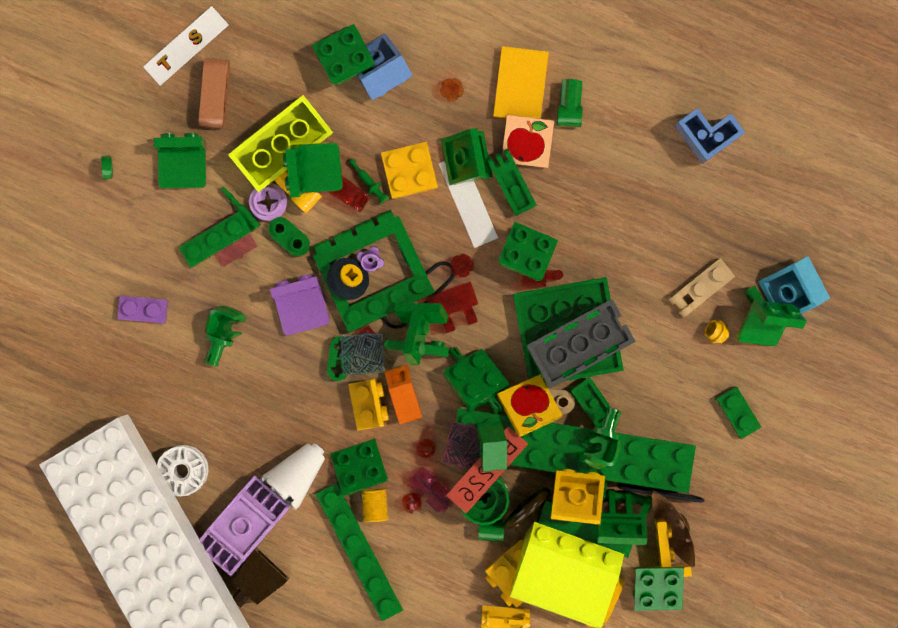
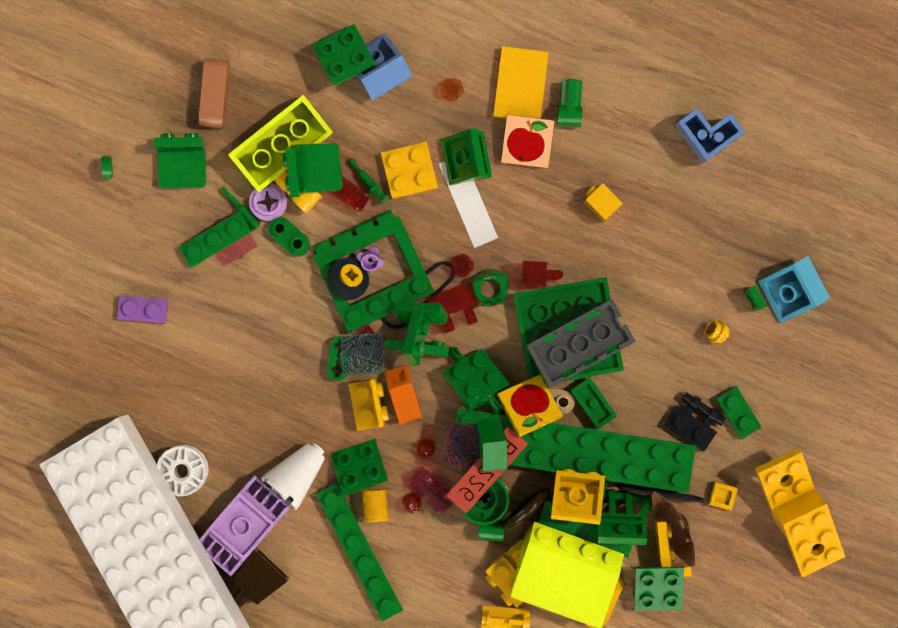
white sticker [143,6,229,86] -> none
green piece [204,305,246,367] -> none
medium lavender bracket [270,274,330,335] -> none
green hinge [487,148,537,216] -> none
green bracket [498,221,558,281] -> none
green piece [579,407,622,470] -> none
tan plate [669,258,735,318] -> none
green bracket [737,300,807,346] -> none
none -> green piece [472,269,509,307]
none -> yellow brick [584,183,623,222]
none -> black plate [664,392,726,452]
none -> yellow tile [708,481,738,511]
none -> yellow bracket [755,448,845,577]

